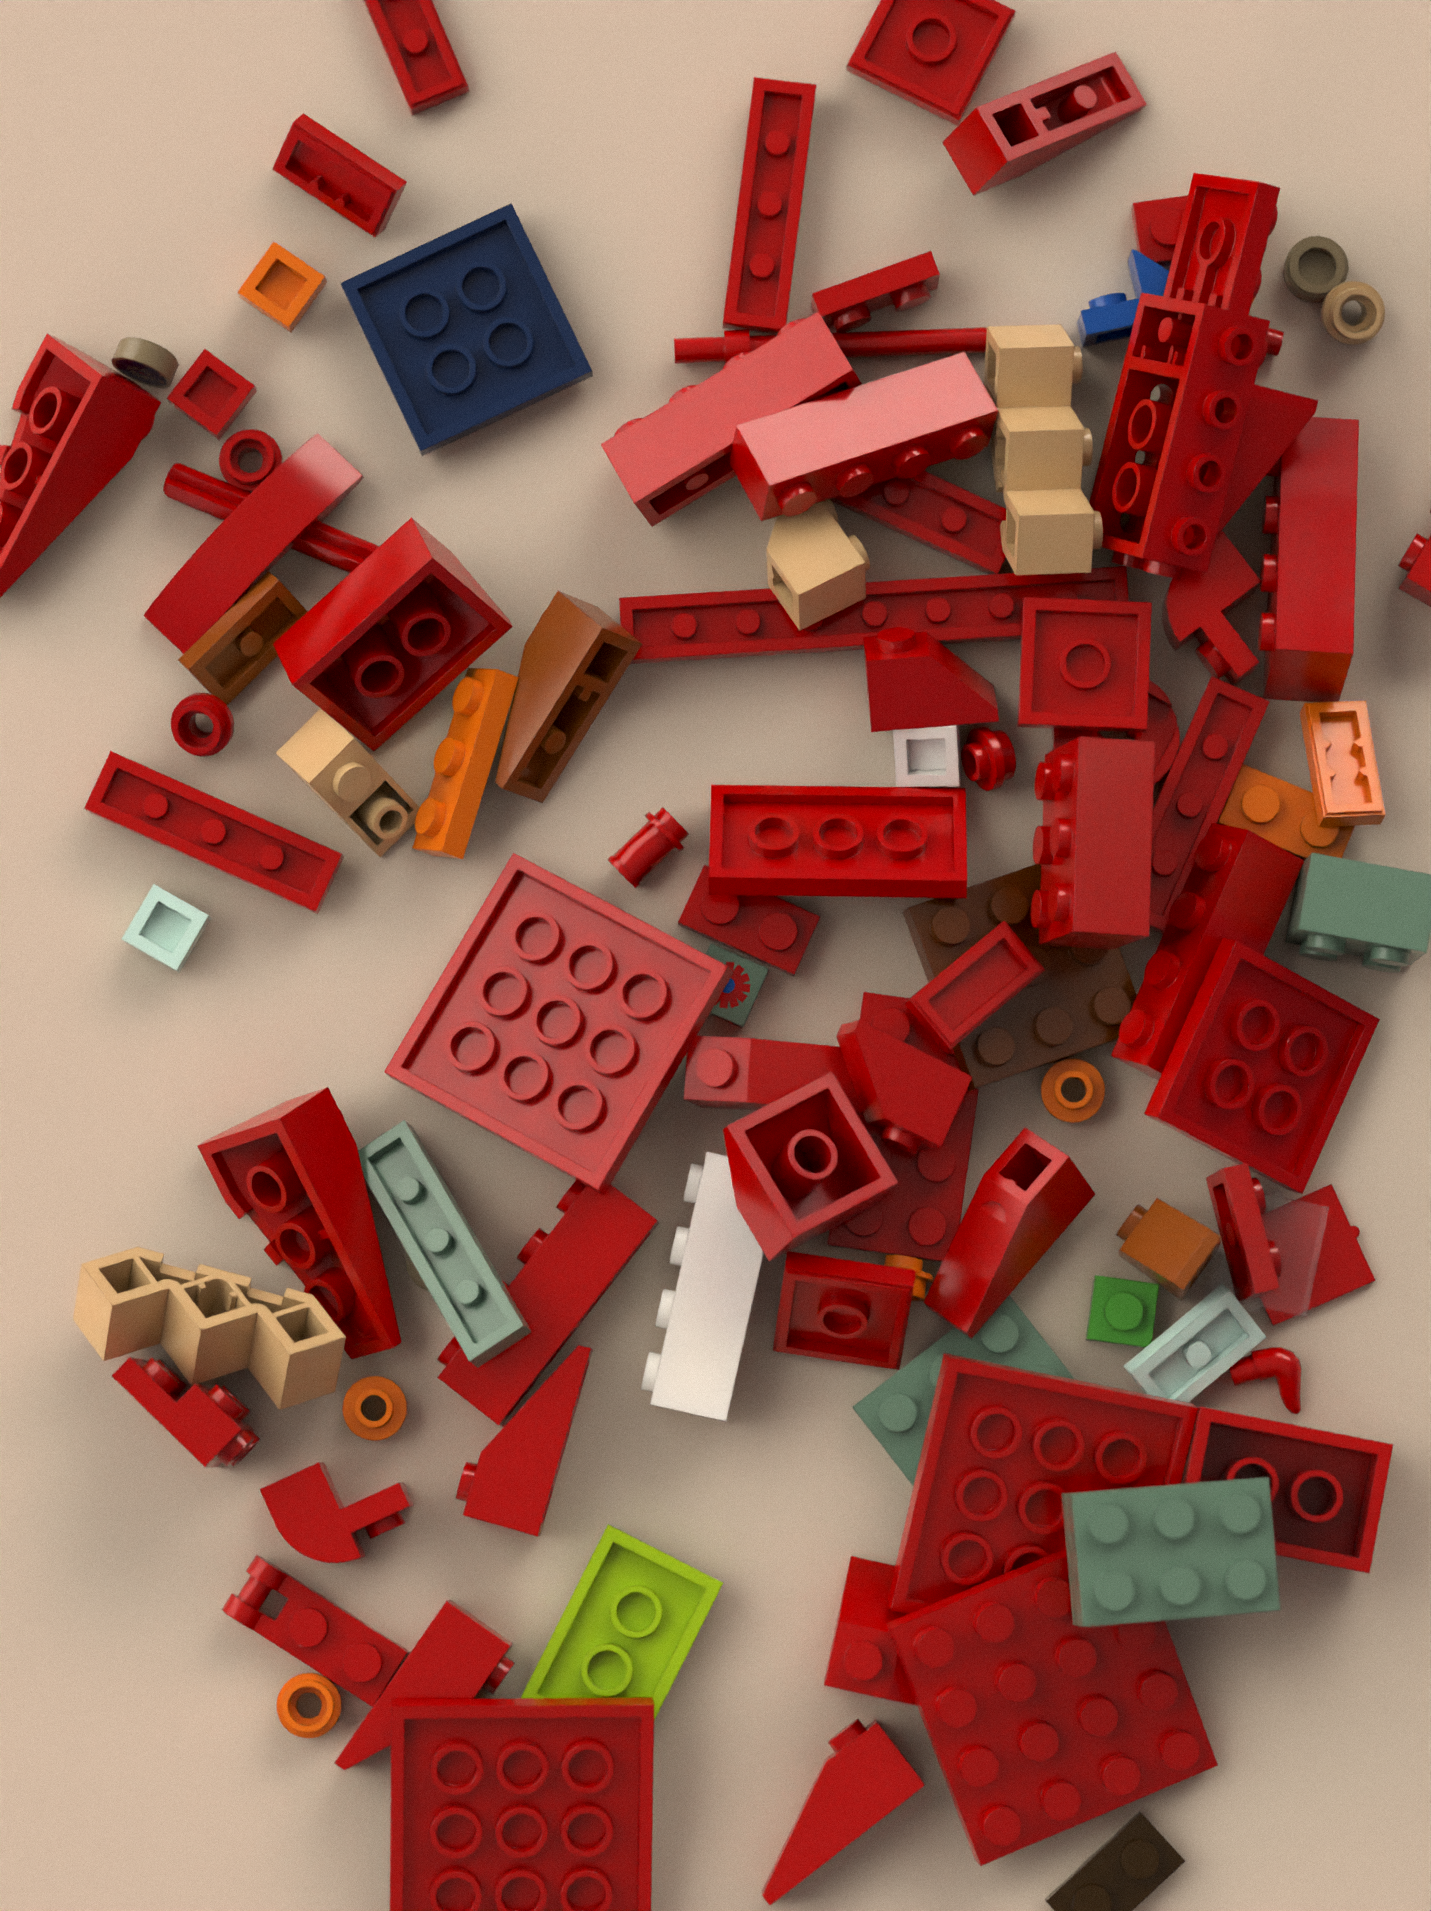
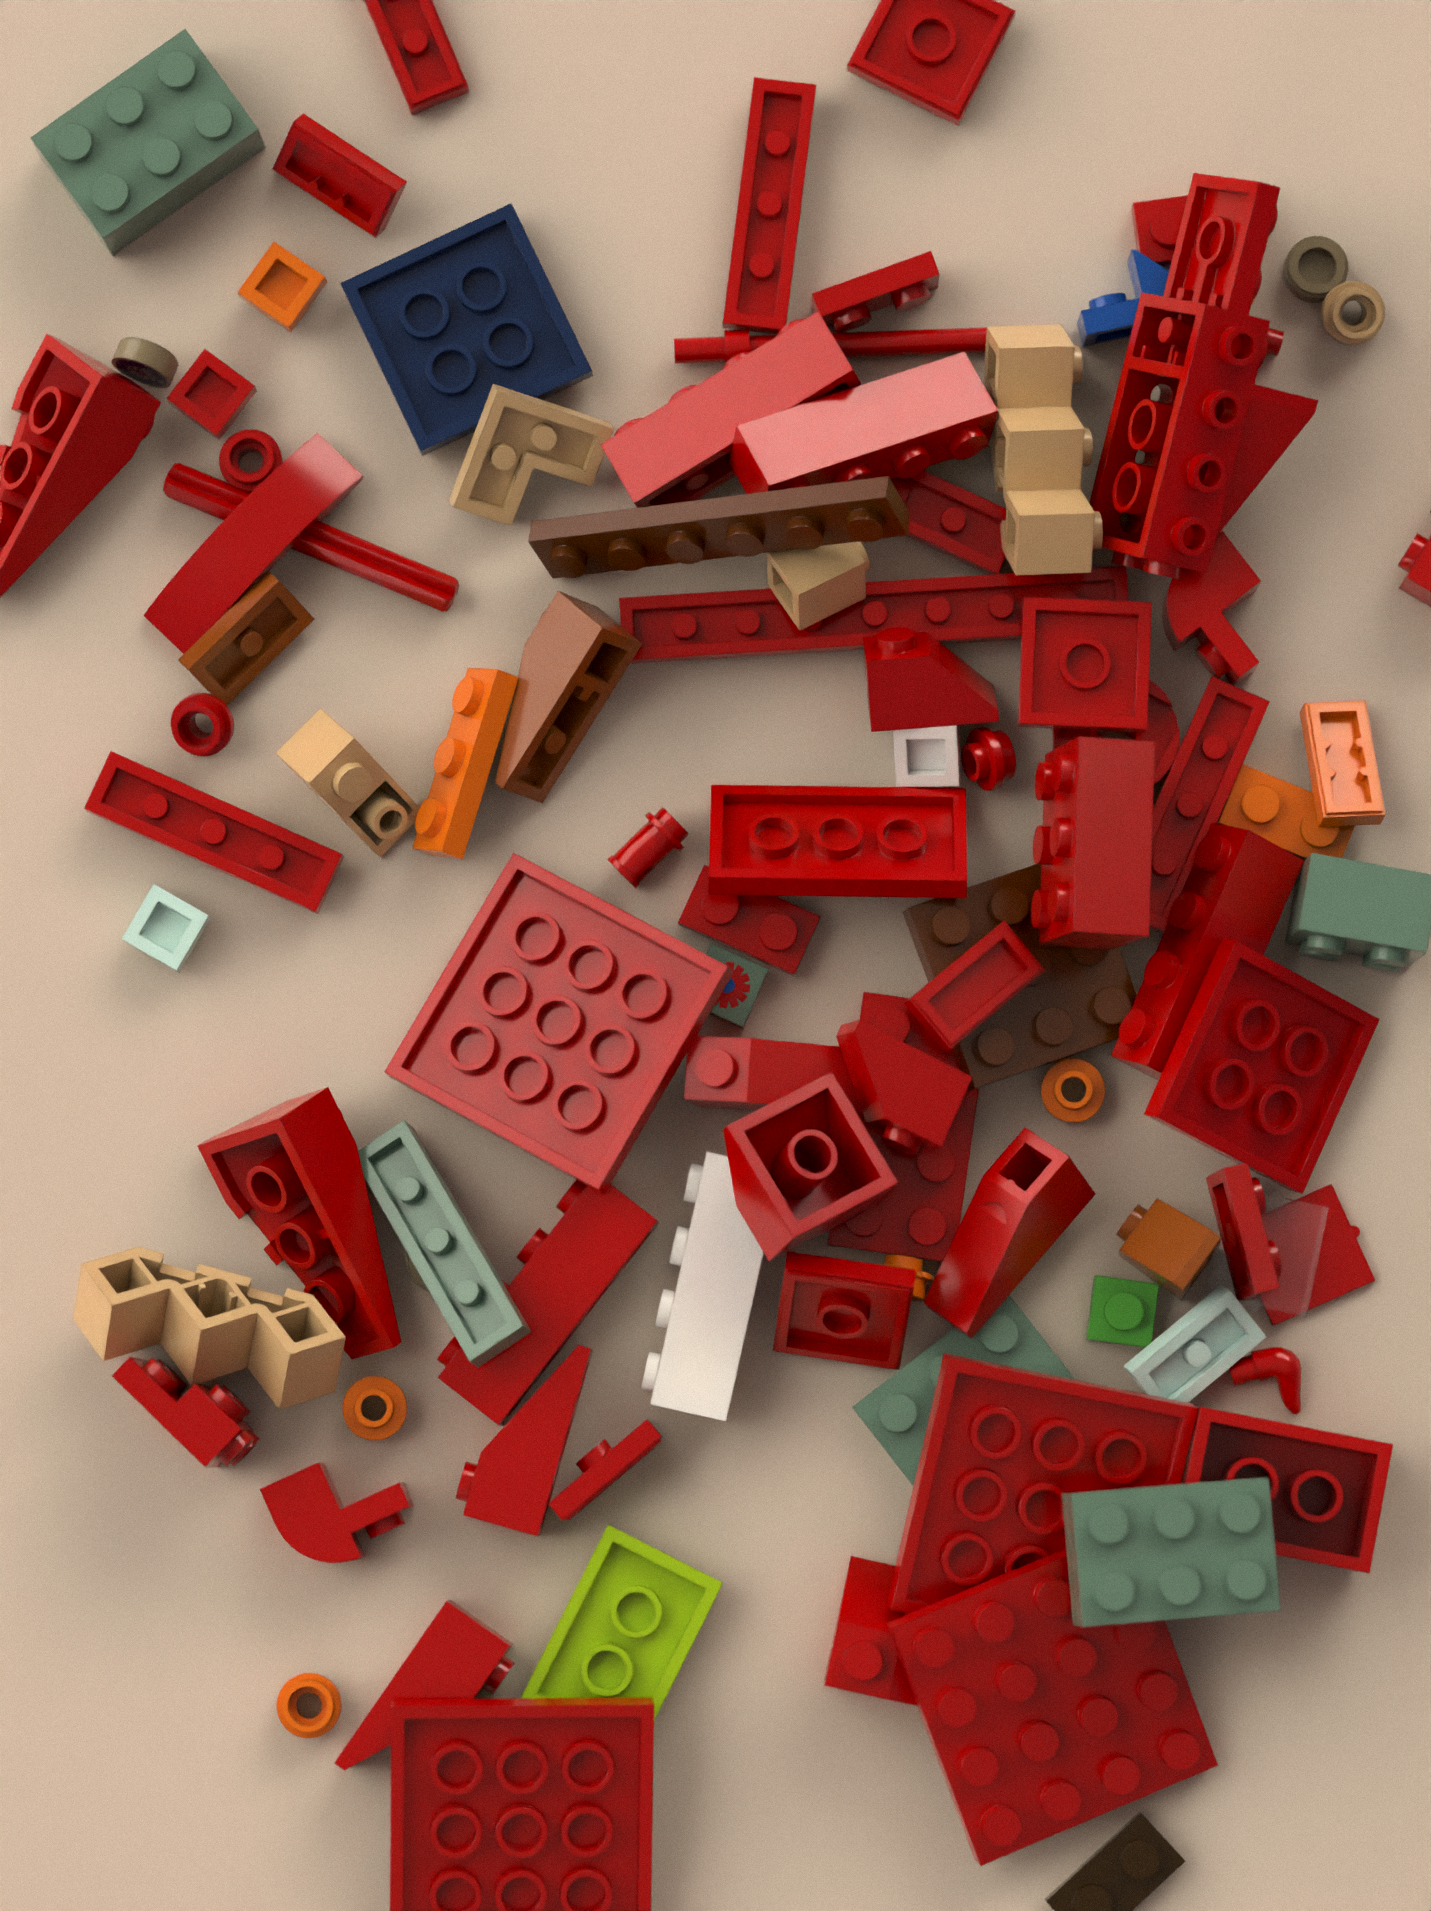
red plate [221,1555,409,1707] -> none
red slope [273,517,513,751] -> none
red slope [762,1719,925,1906] -> none
red slope [942,51,1147,196] -> none
red wedge [1258,417,1359,702] -> none
none -> sand green brick [30,29,265,256]
none -> tan plate [449,384,614,526]
none -> reddish brown plate [528,476,910,578]
none -> red plate [548,1419,663,1521]

